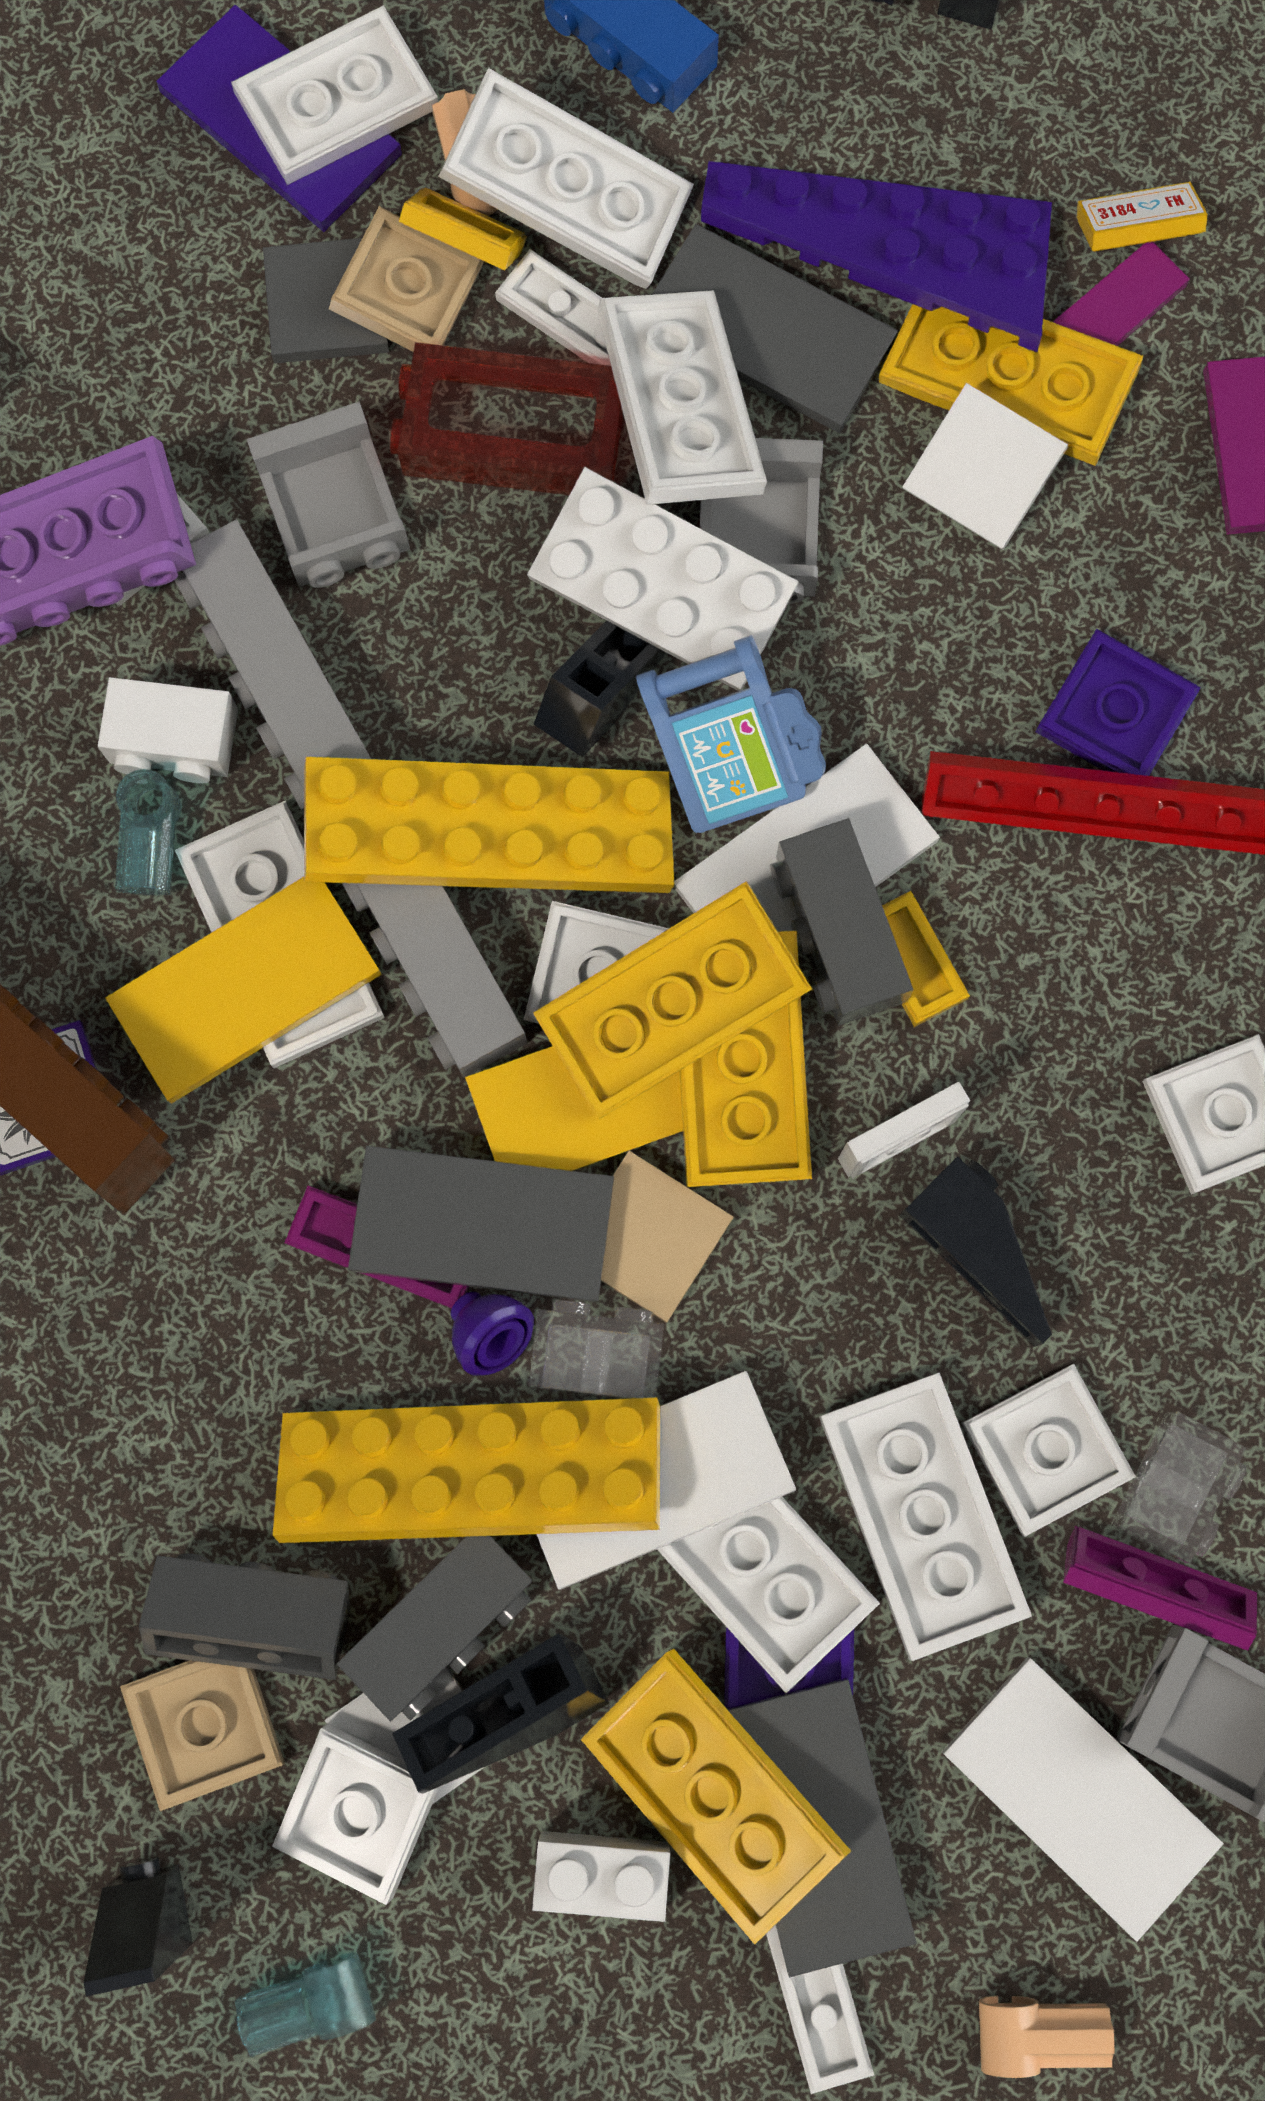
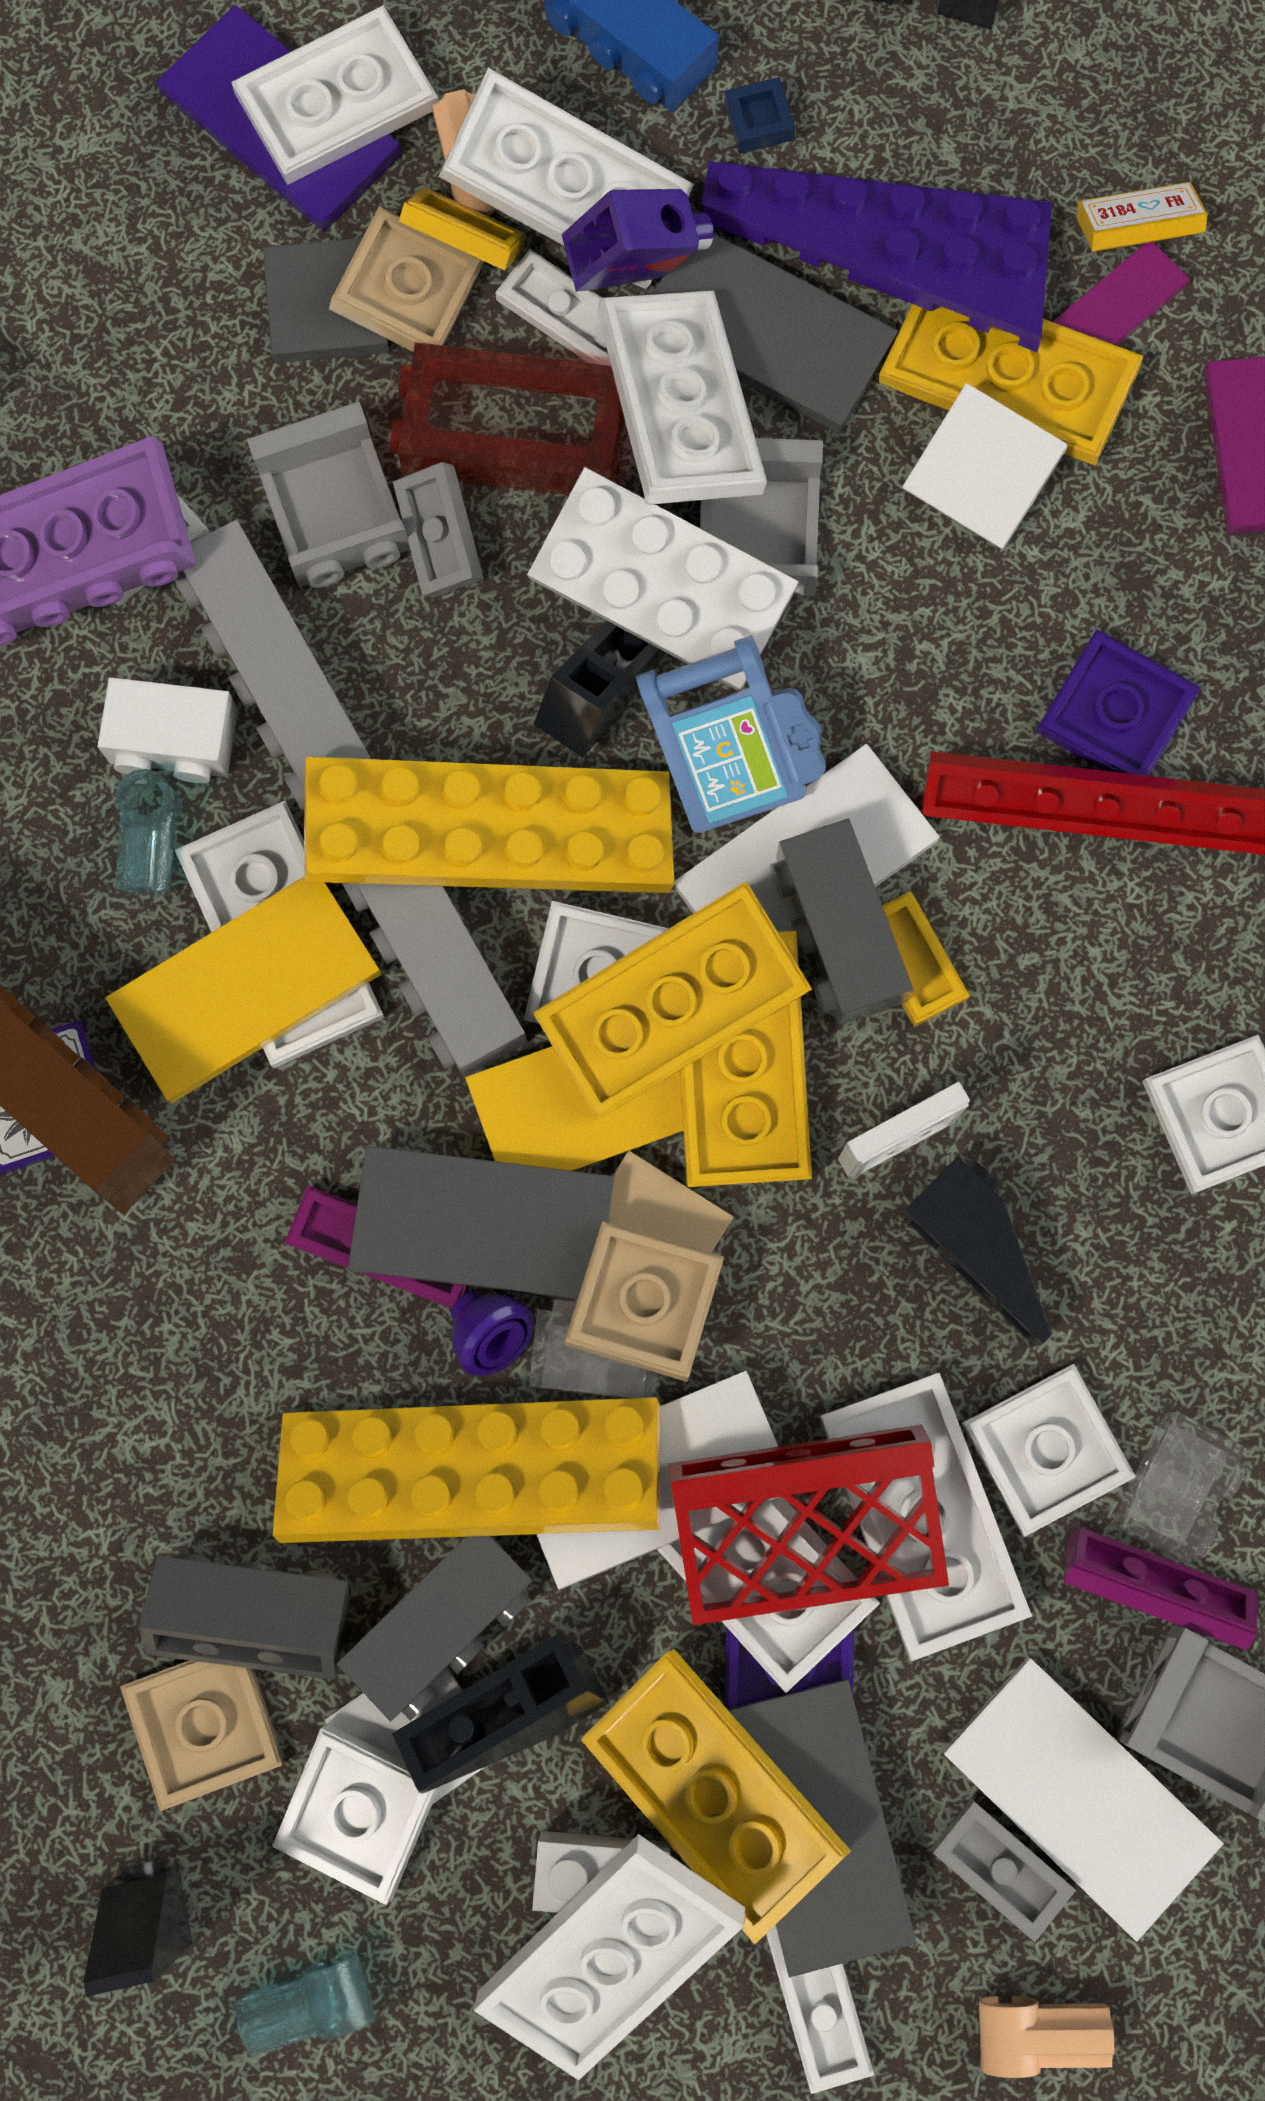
none -> light grey plate [393,462,484,598]
none -> white plate [474,1834,745,2080]
none -> dark purple torso [561,189,713,292]
none -> tan tile [565,1221,724,1382]
none -> red fence [668,1424,949,1625]
none -> dark blue plate [724,77,795,154]
none -> light grey plate [930,1799,1076,1942]

